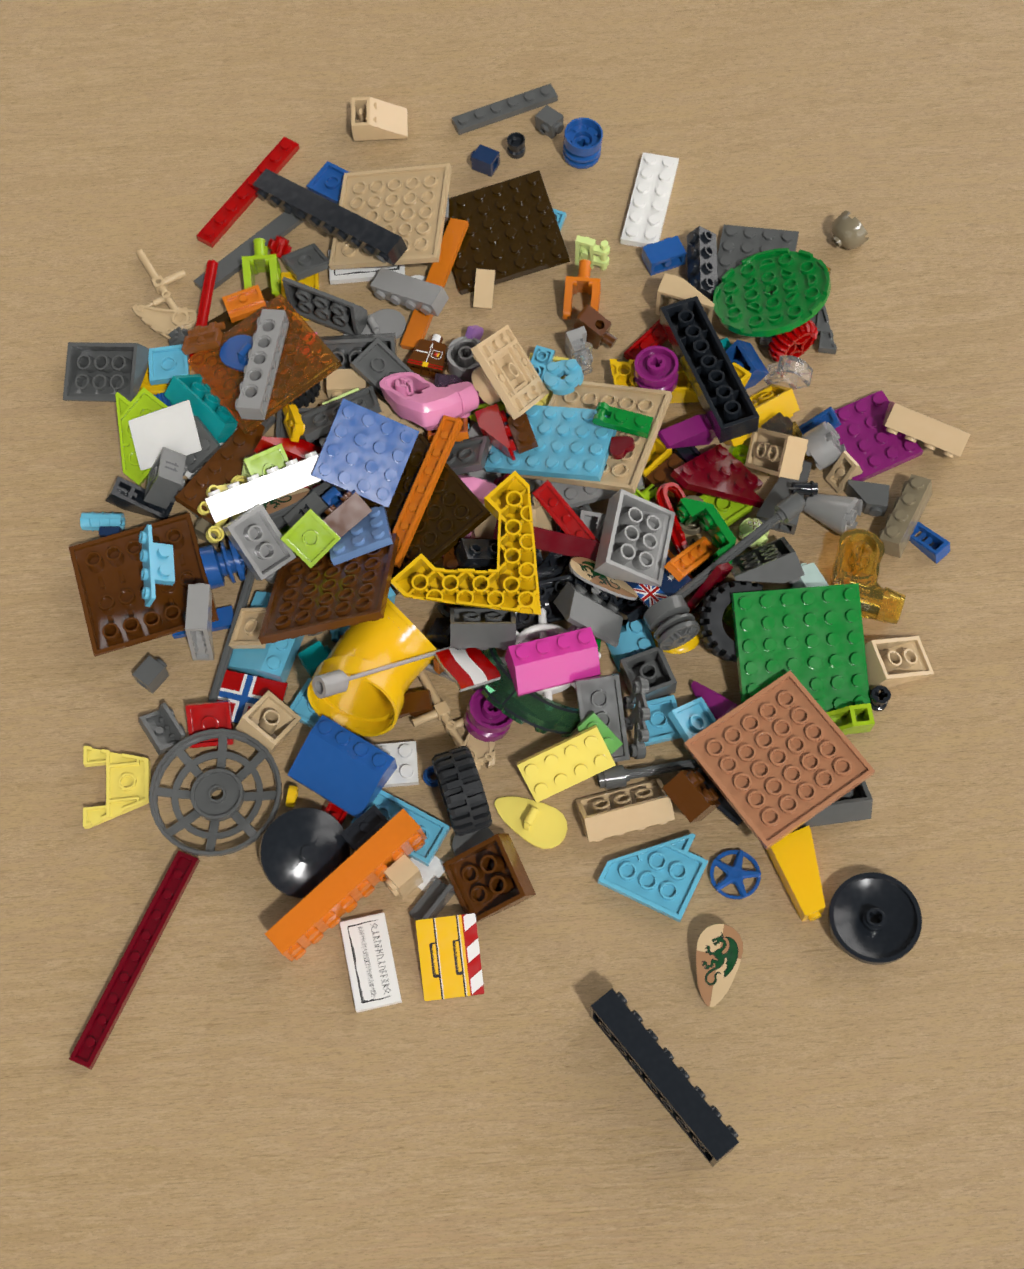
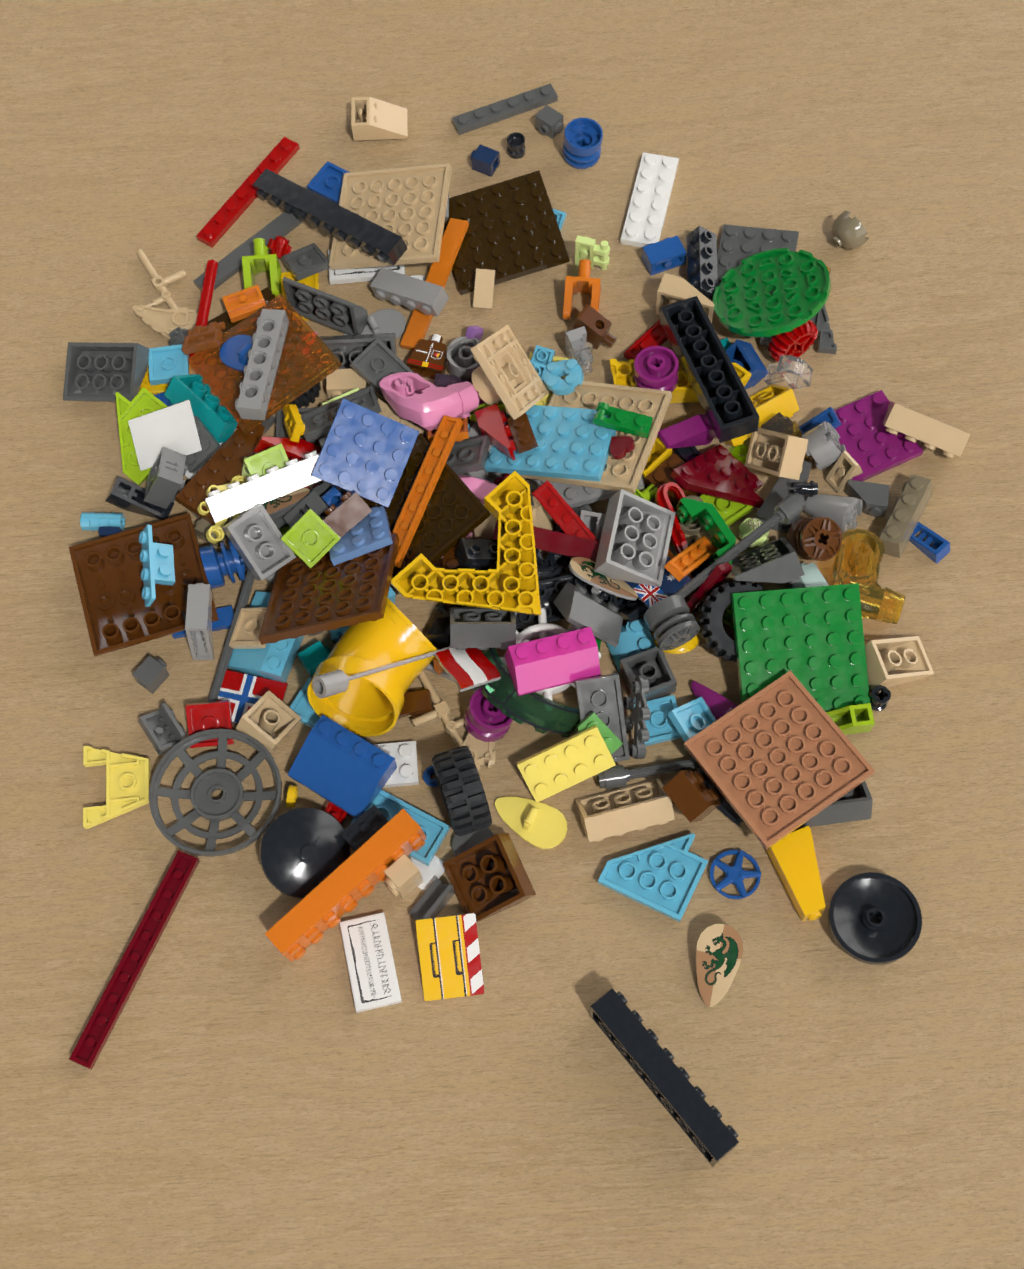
none -> reddish brown wheel [787,517,842,561]

